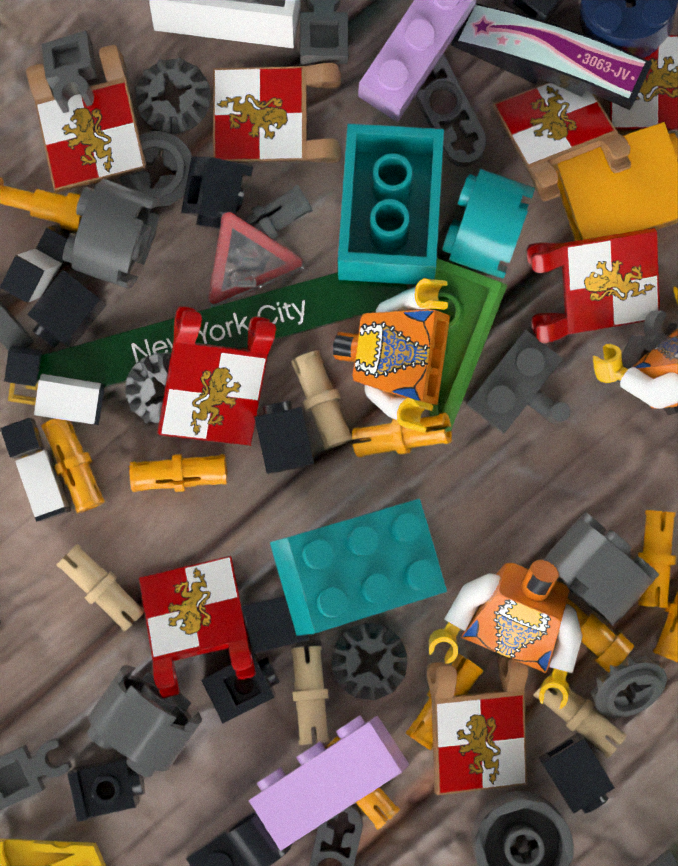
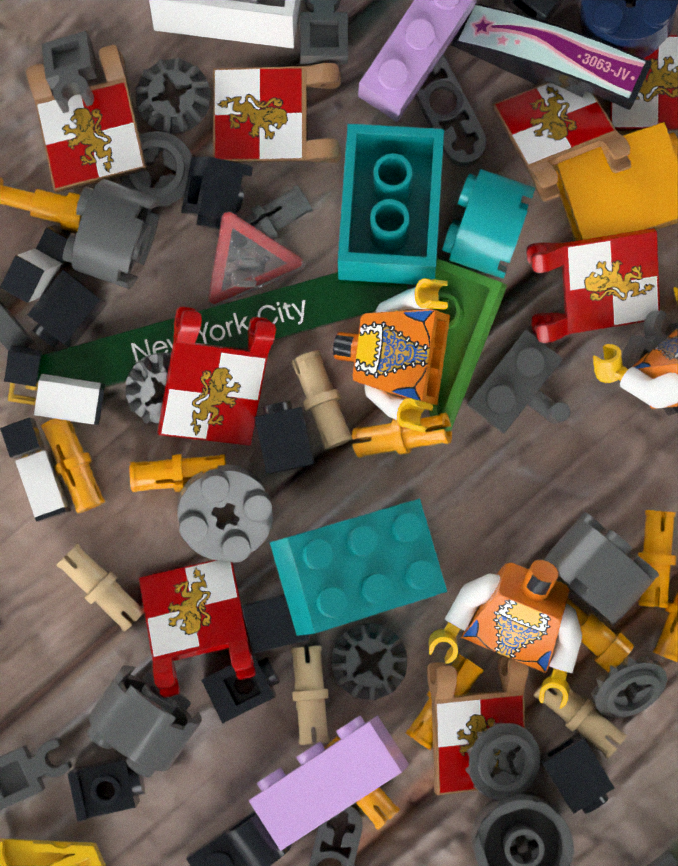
none -> plate [177,464,273,563]
none -> dark grey gear [465,722,540,800]

